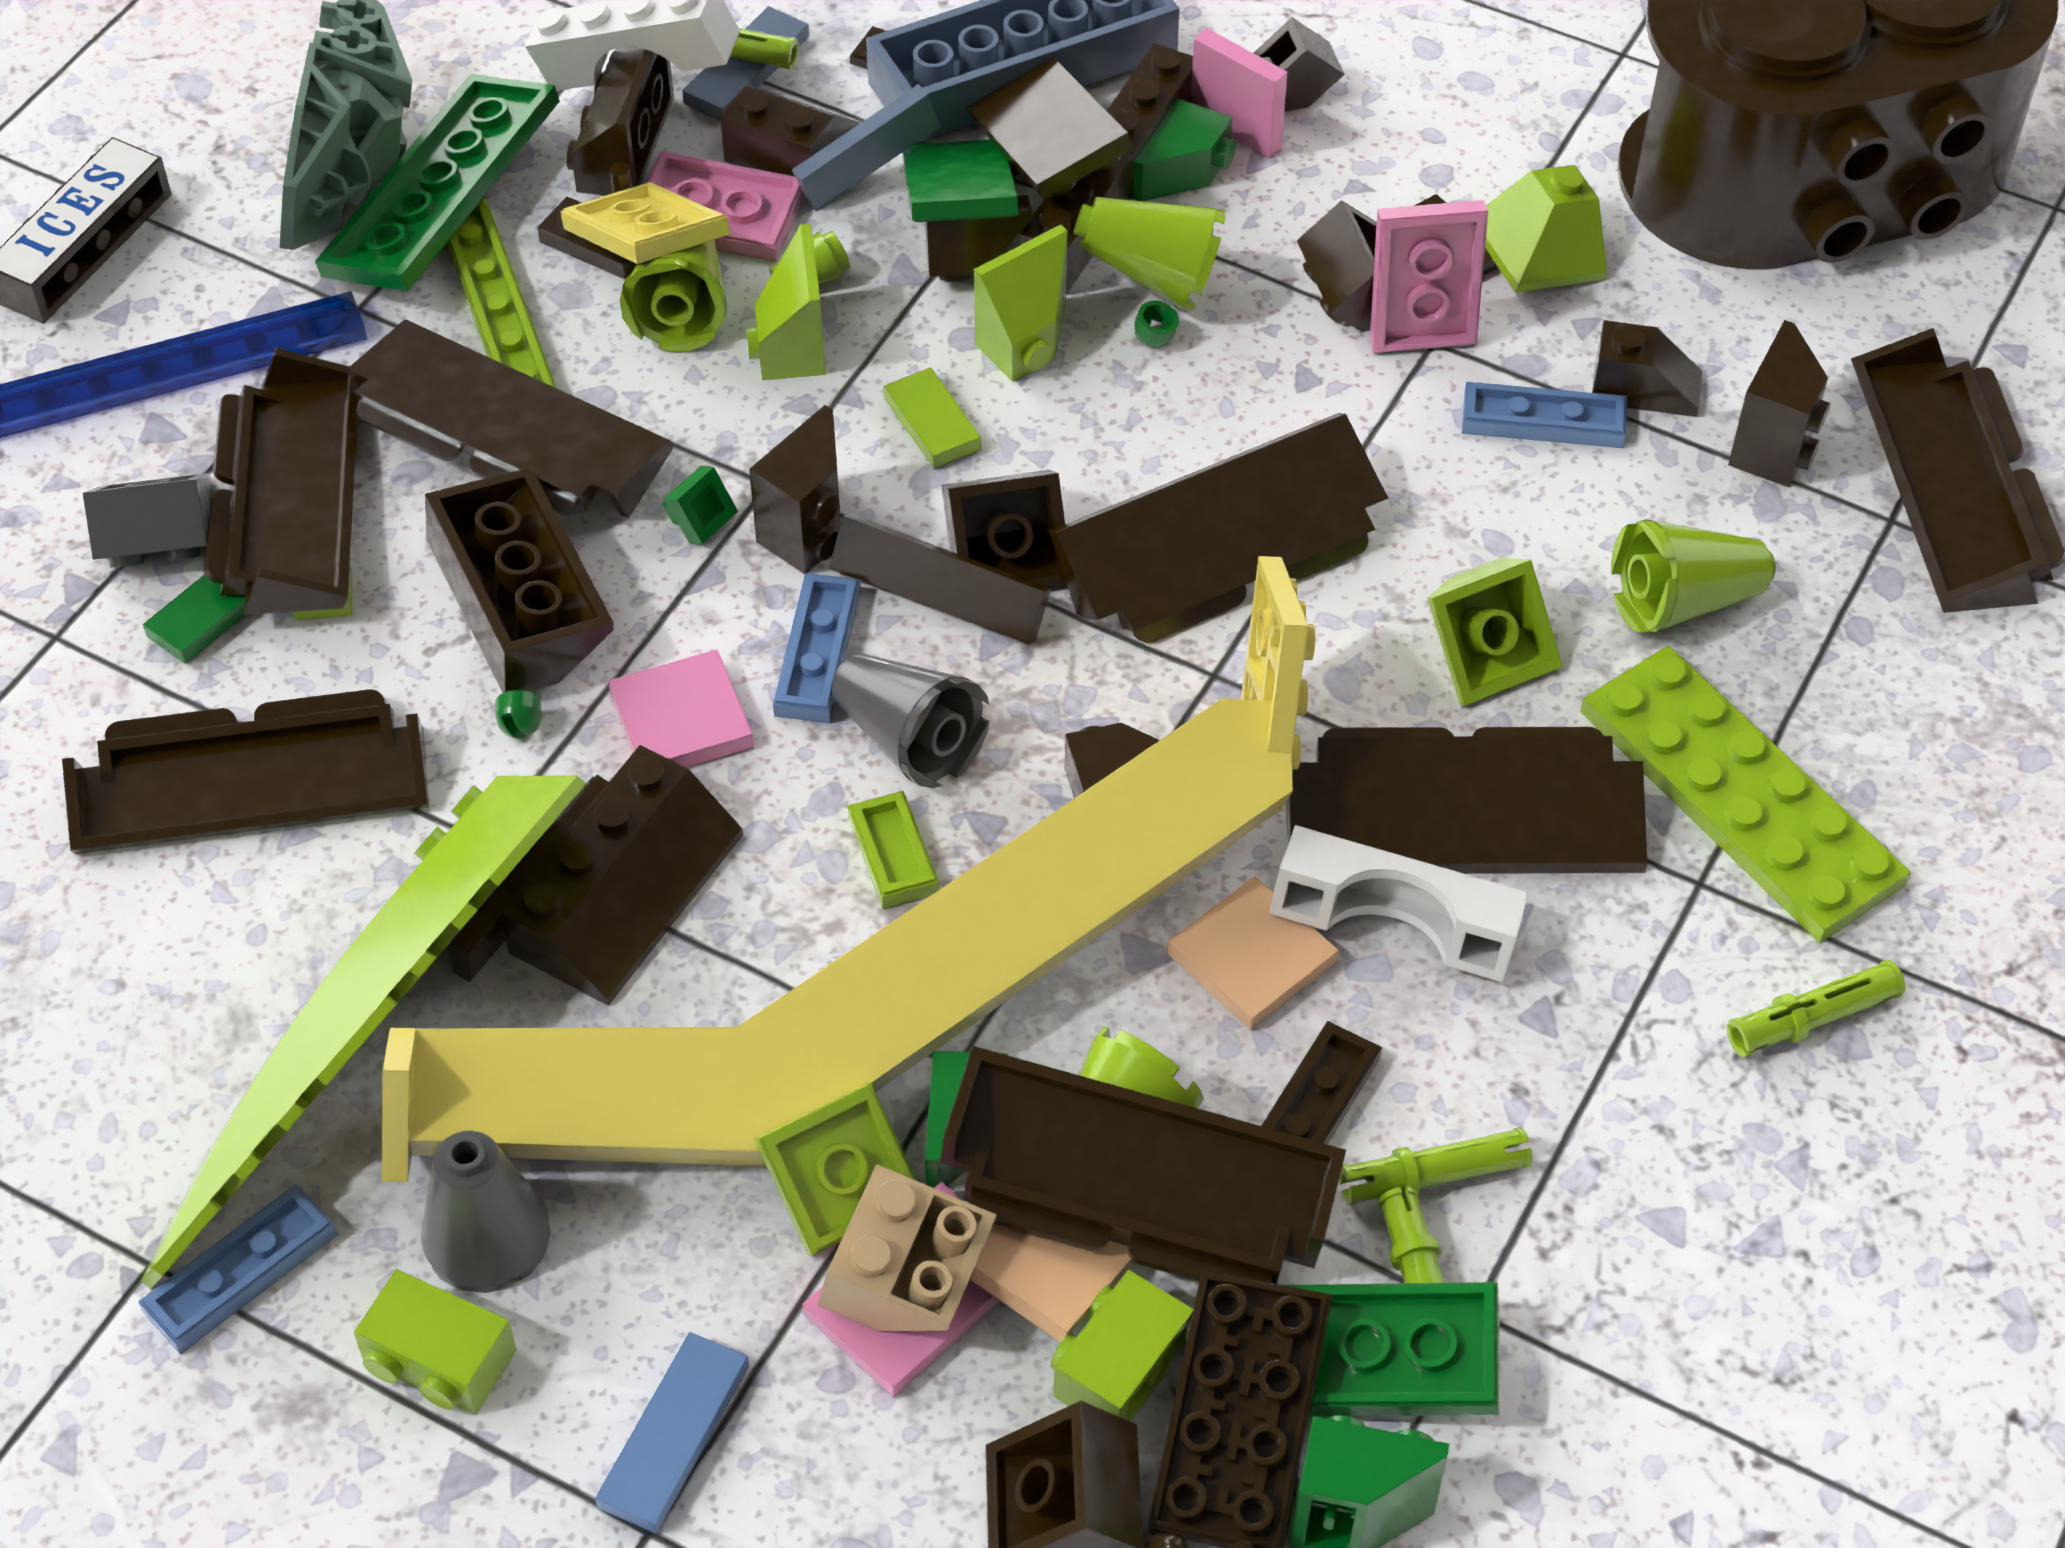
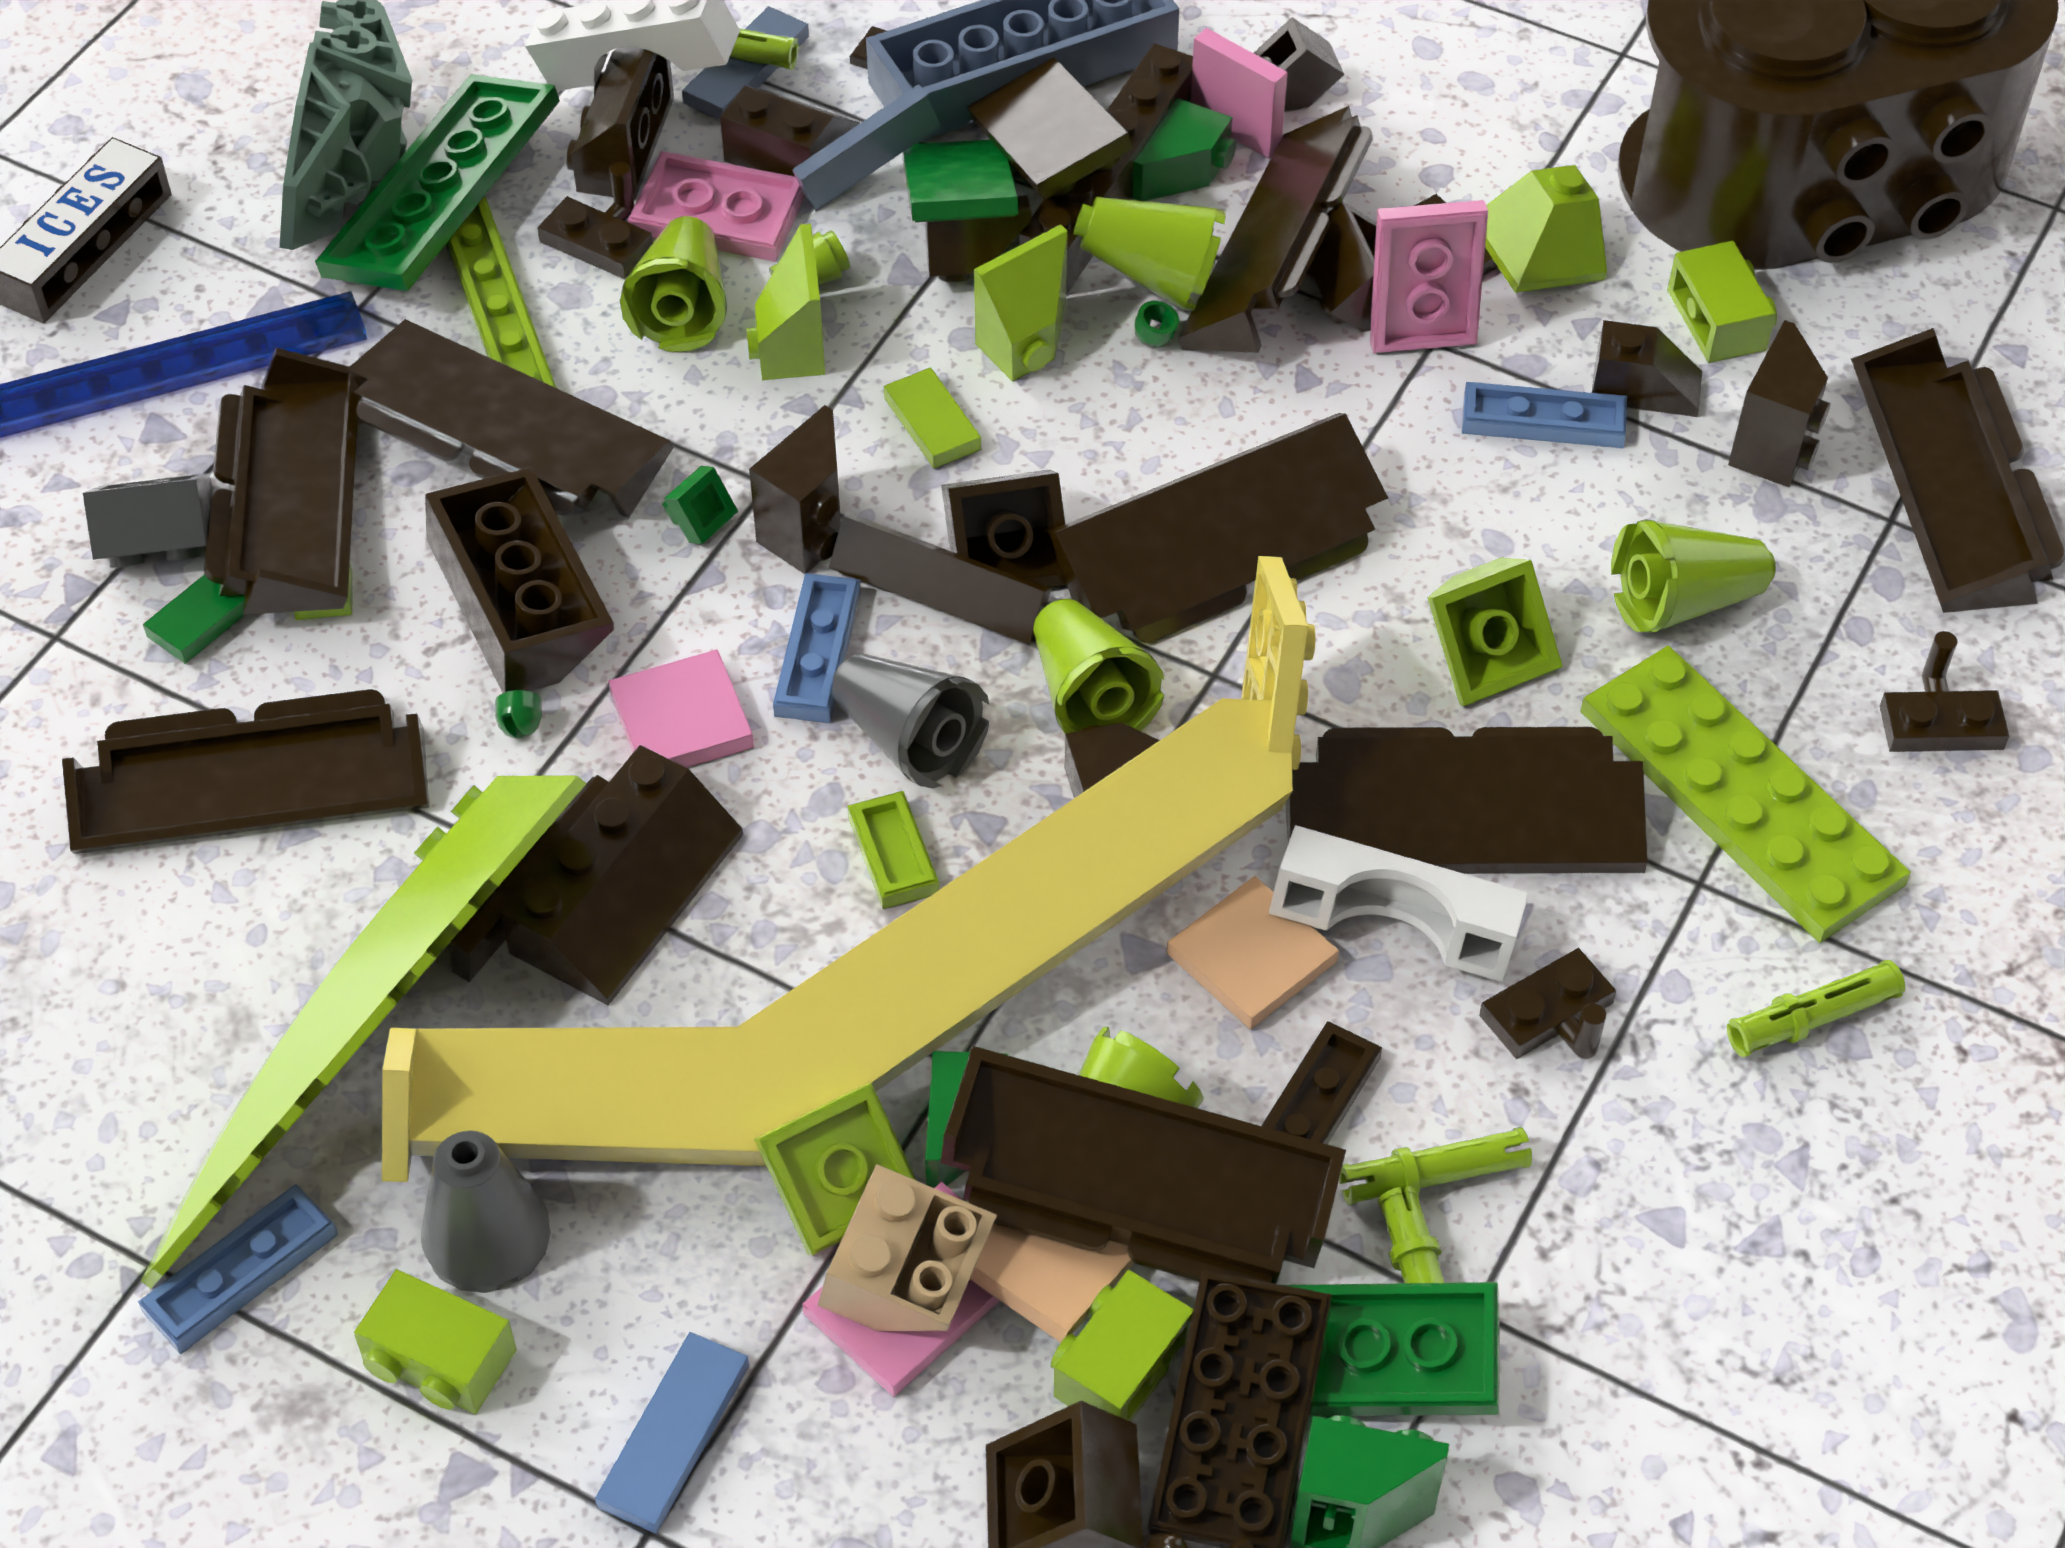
light yellow tile [560,182,730,264] -> none
none -> lime cone [1033,599,1165,734]
none -> dark brown slope [1178,106,1373,353]
none -> dark brown plate [1479,947,1617,1059]
none -> lime brick [1667,241,1777,363]
none -> dark brown plate [1879,631,2009,752]

